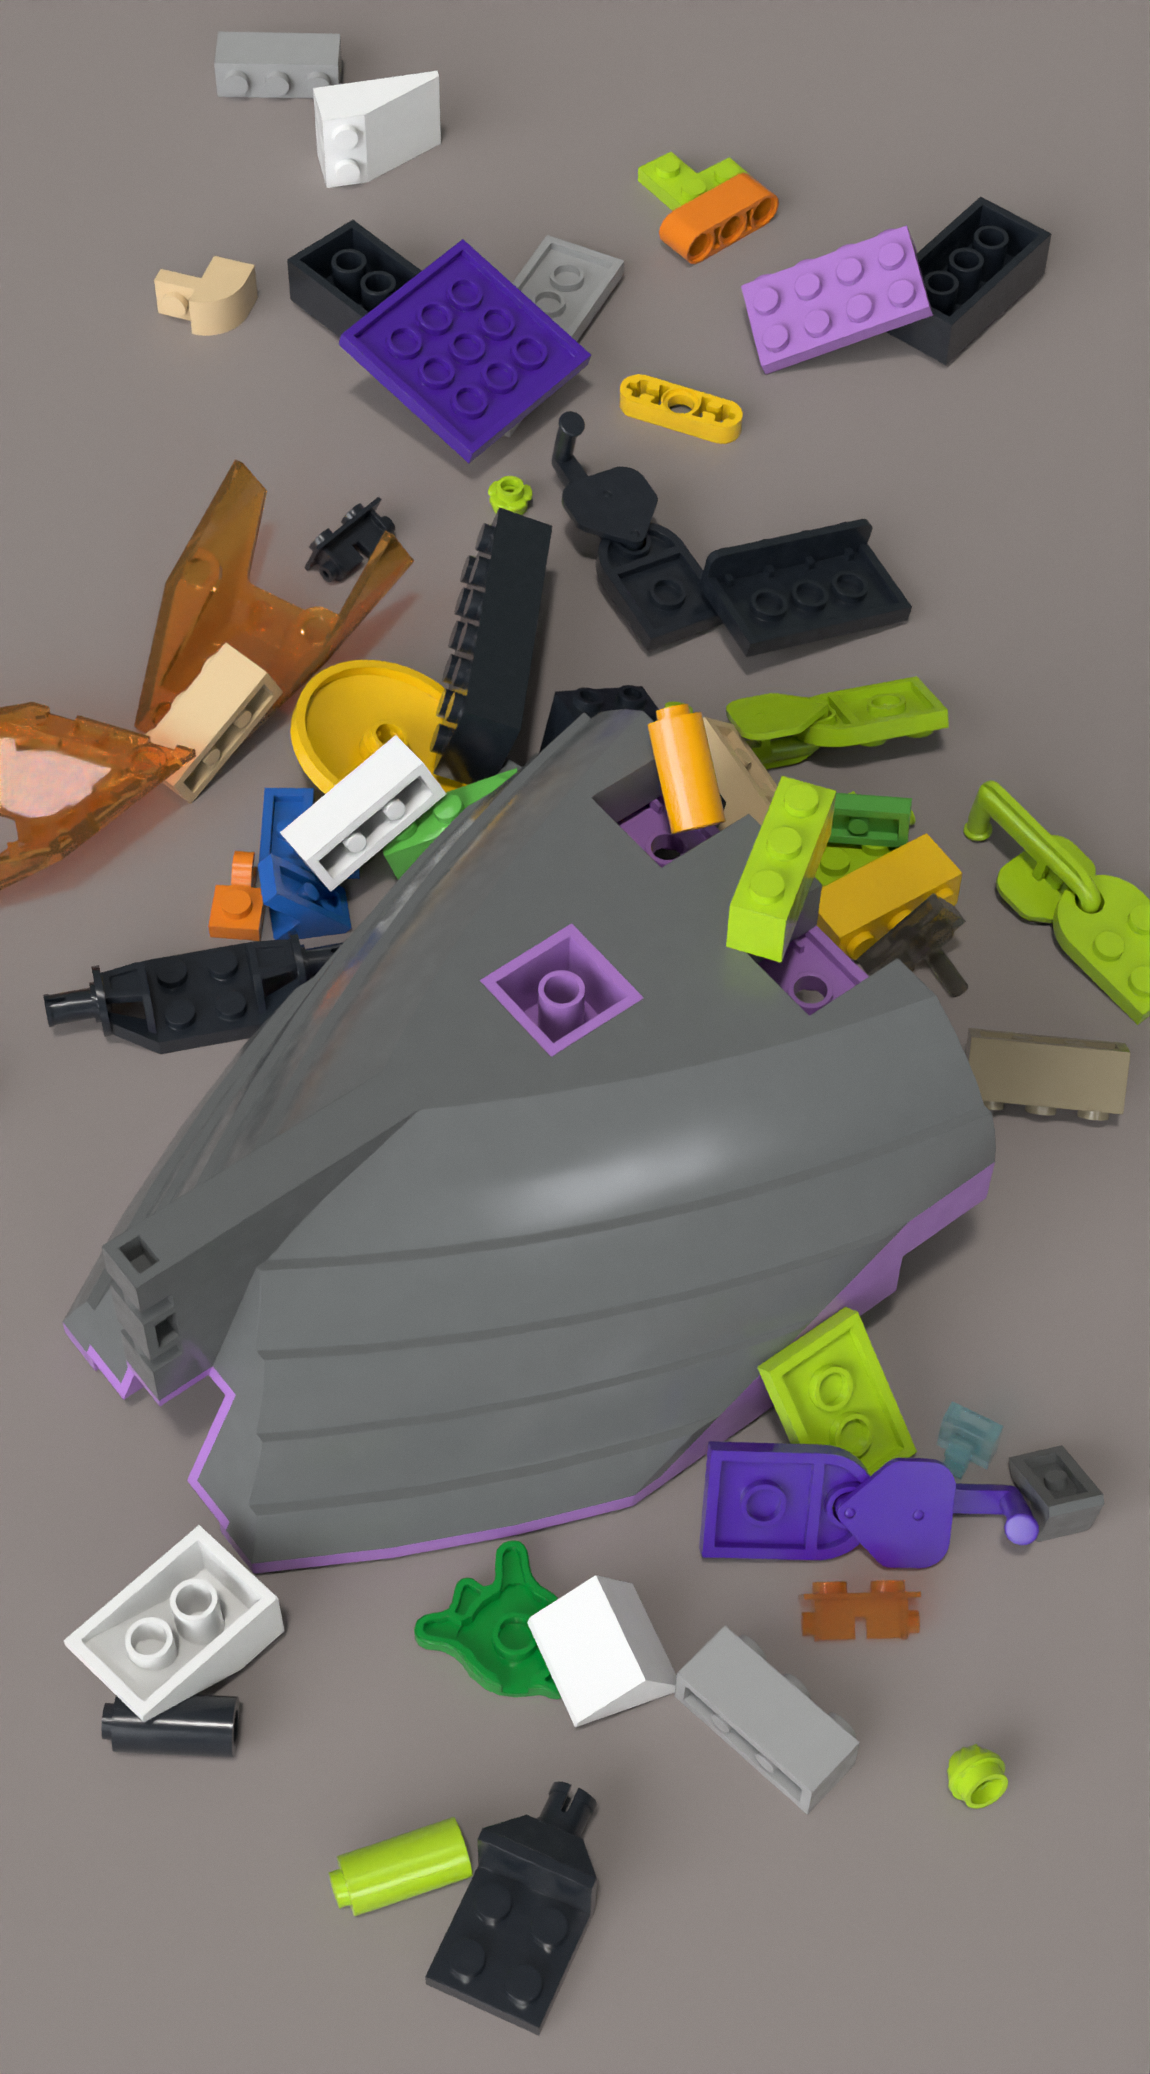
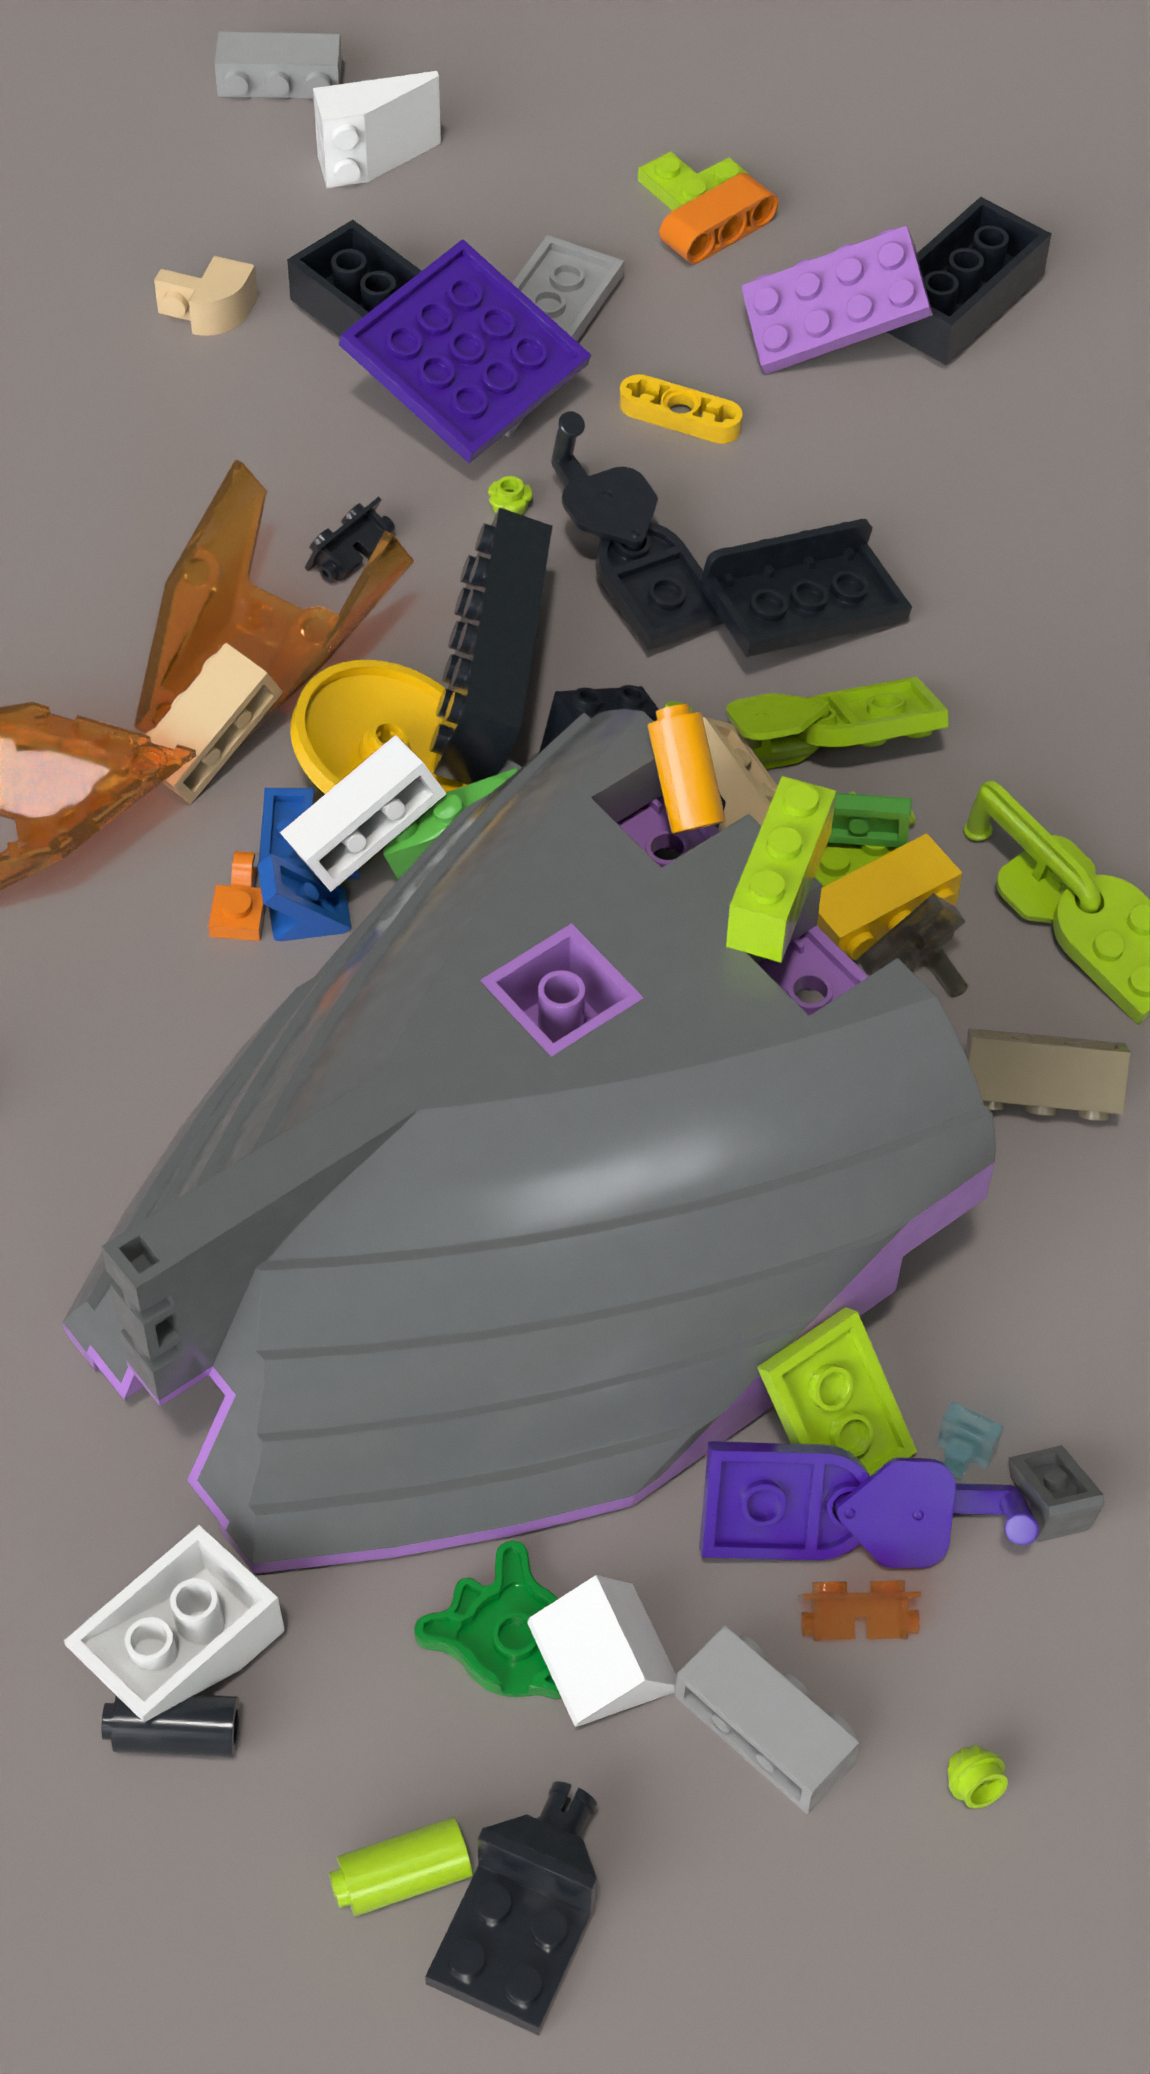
black plate [43,930,345,1054] -> none

